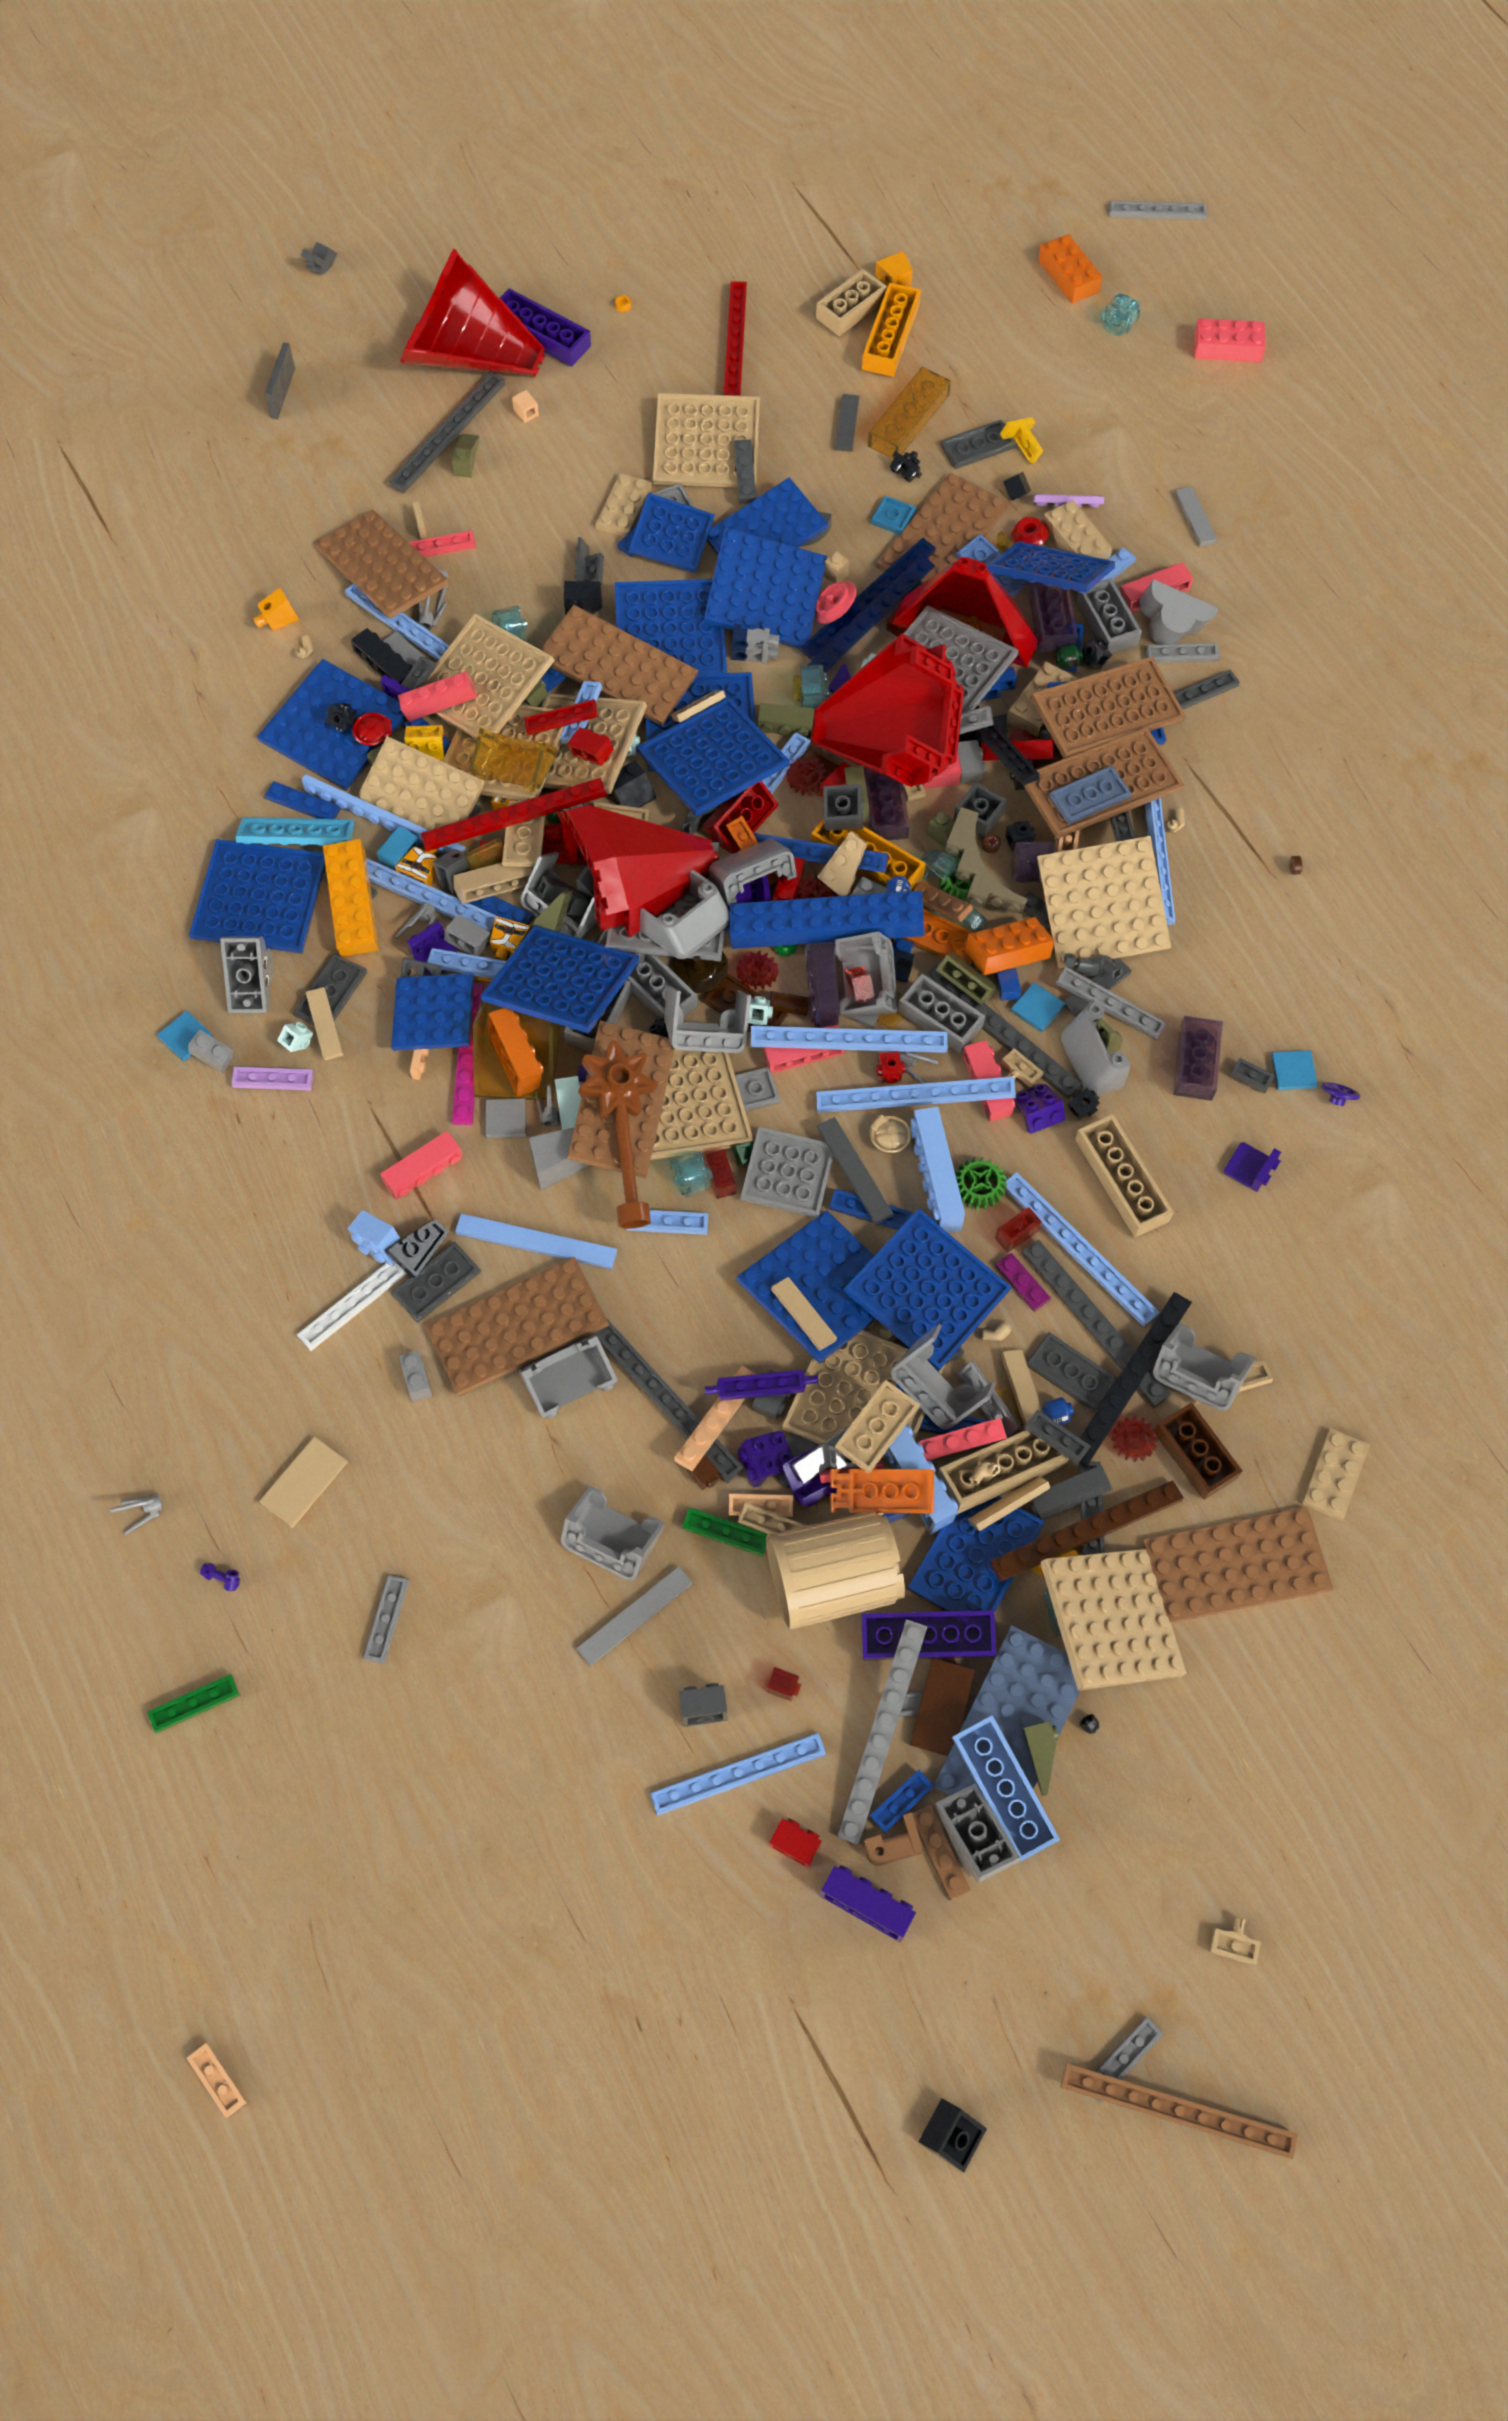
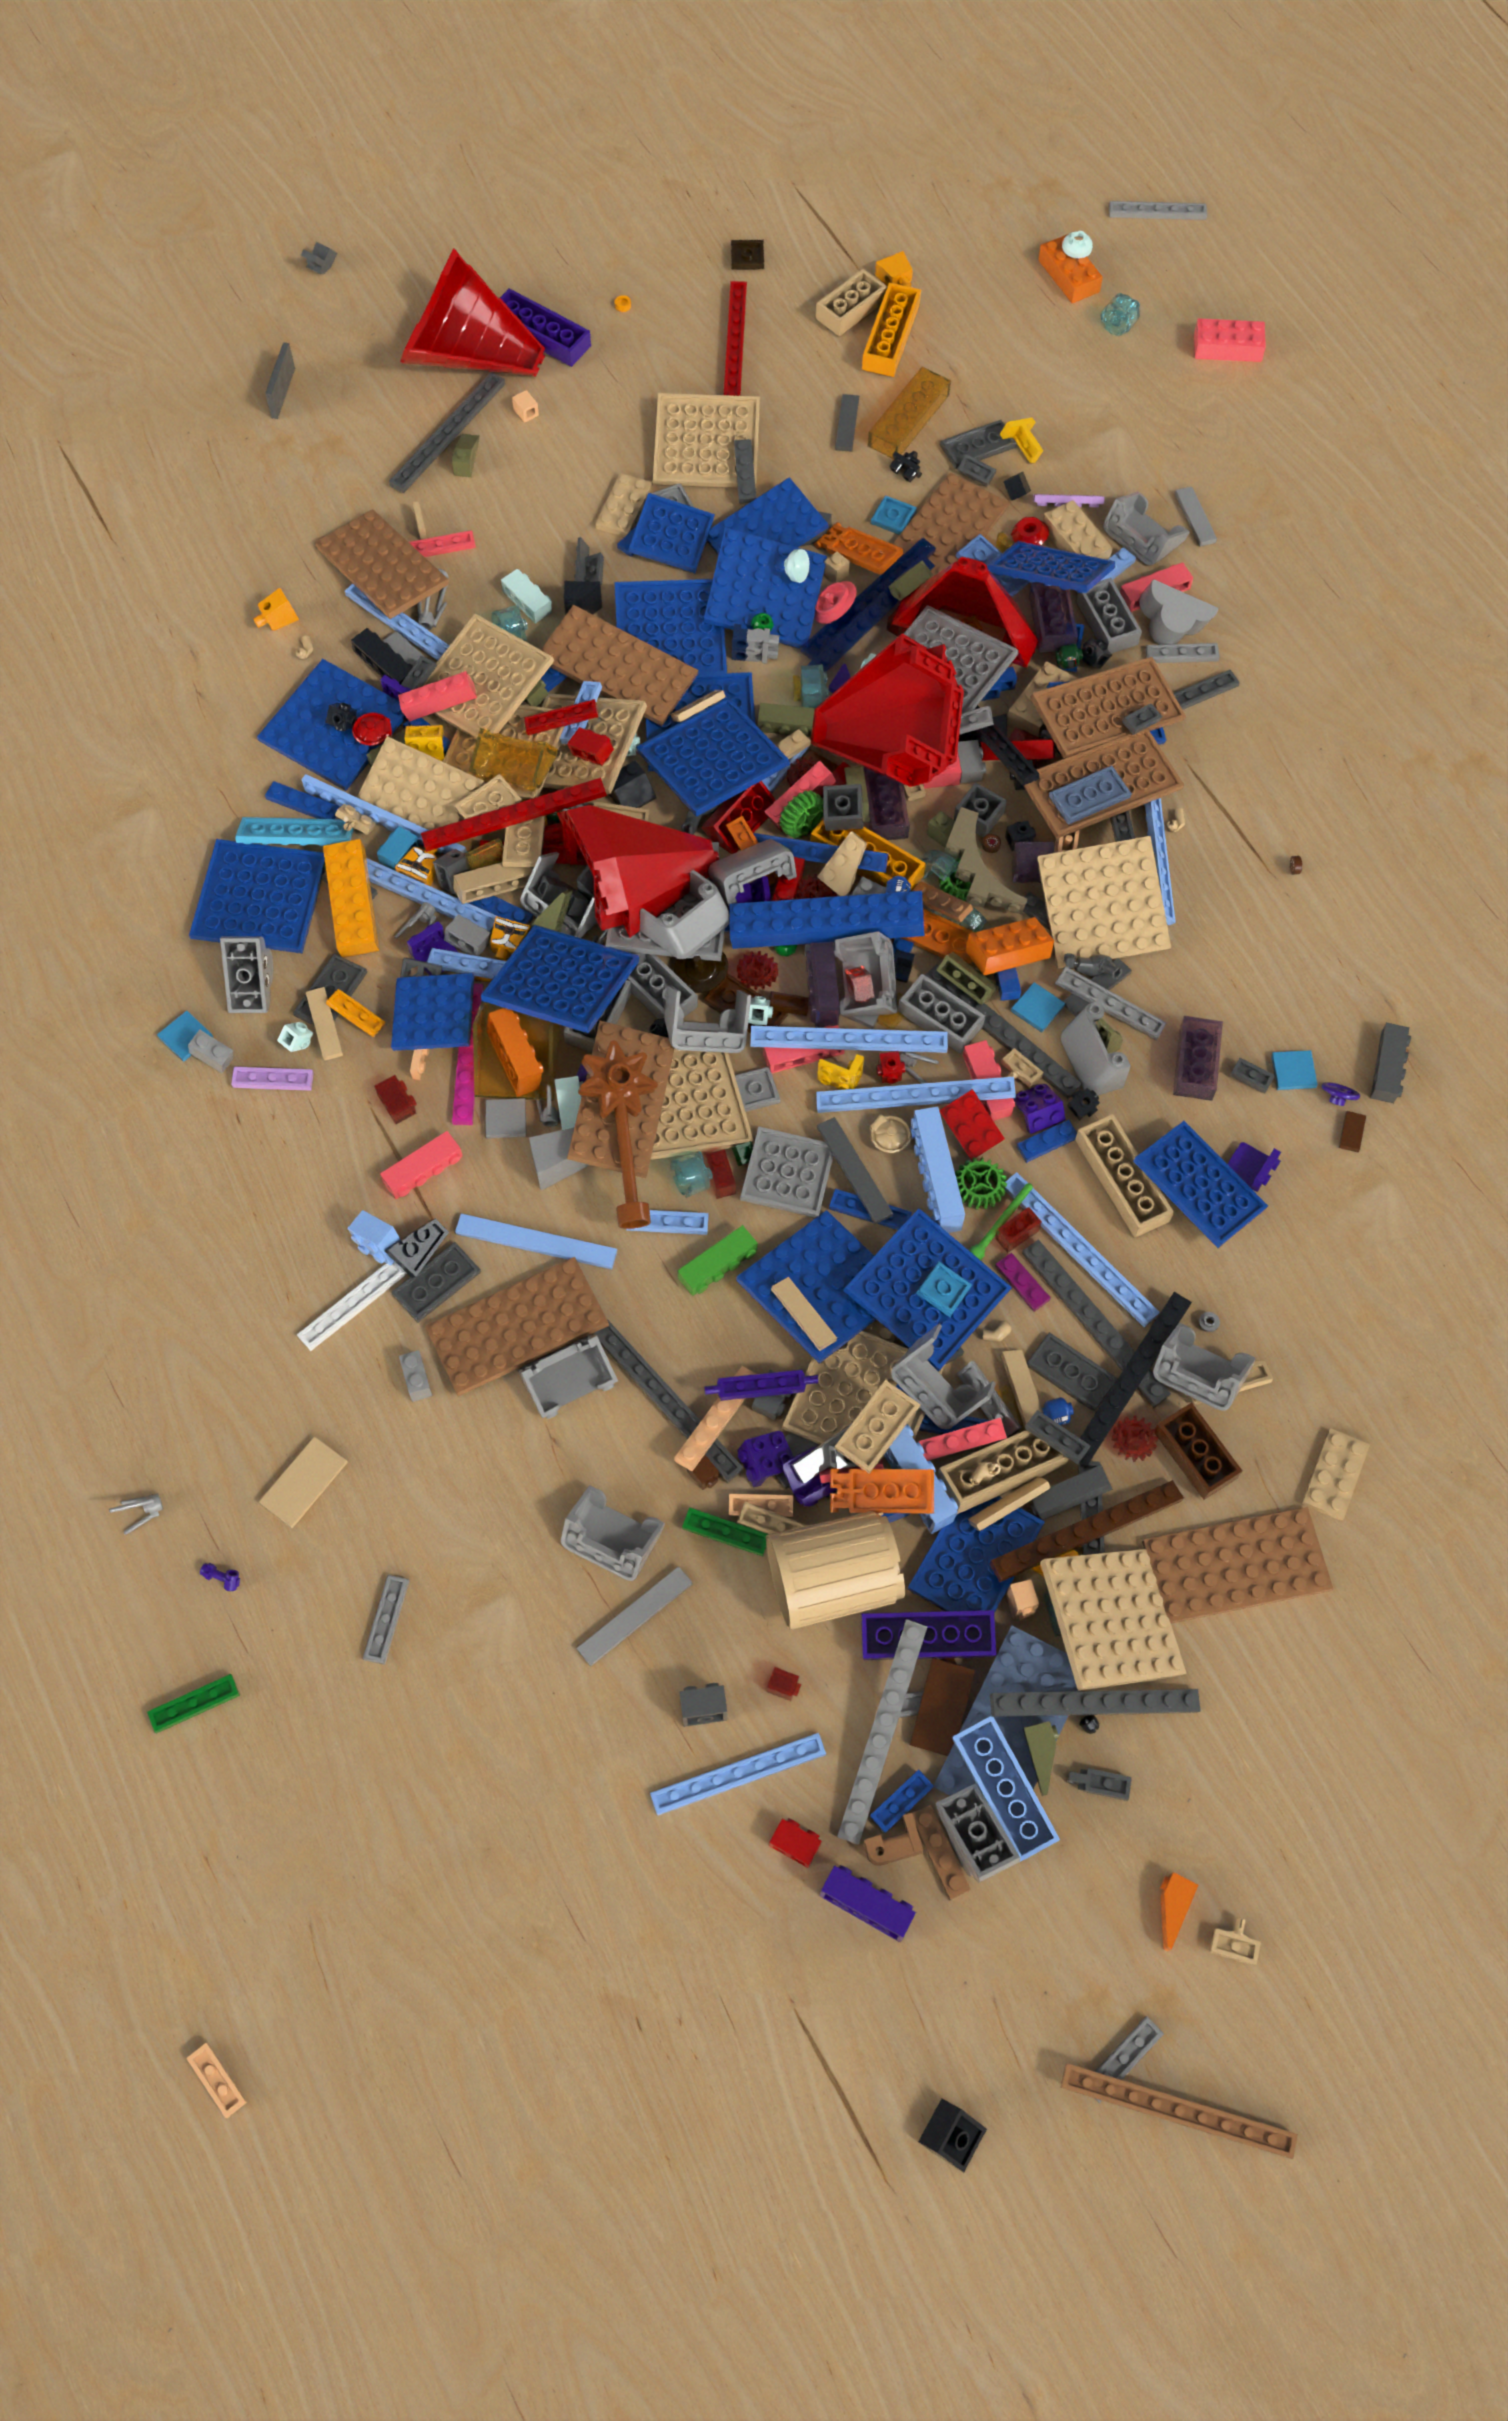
none -> light orange tile [326,988,385,1037]
none -> tan plate [335,804,377,835]
none -> clear red brick [374,1075,417,1124]
none -> tan wing [454,774,522,820]
none -> light aqua brick [501,569,552,624]
none -> bright green brick [677,1225,758,1296]
none -> dark brown plate [731,240,764,270]
none -> green plate [751,612,774,632]
none -> coral brick [765,761,836,832]
none -> tan plate [776,729,811,759]
none -> bright green gear [779,790,824,839]
none -> light aqua piece [784,549,809,583]
none -> orange hinge [814,522,903,575]
none -> yellow bracket [817,1054,864,1090]
none -> olive slope [888,561,933,601]
none -> dark azure tile [916,1261,972,1317]
none -> red plate [939,1089,1005,1161]
none -> dark grey plate [958,454,996,487]
none -> bright green piece [969,1183,1033,1261]
none -> dark grey plate [990,1689,1201,1717]
none -> light nougat brick [1005,1579,1039,1621]
none -> blue plate [1017,1120,1077,1163]
none -> light aqua piece [1062,231,1092,258]
none -> dark grey hinge [1067,1768,1132,1801]
none -> light grey windscreen [1103,492,1190,565]
none -> dark grey plate [1122,703,1163,735]
none -> blue plate [1133,1121,1268,1248]
none -> orange slope [1160,1872,1199,1951]
none -> light grey plate [1199,1312,1220,1332]
none -> reddish brown tile [1339,1111,1366,1153]
none -> dark grey brick [1370,1022,1411,1104]

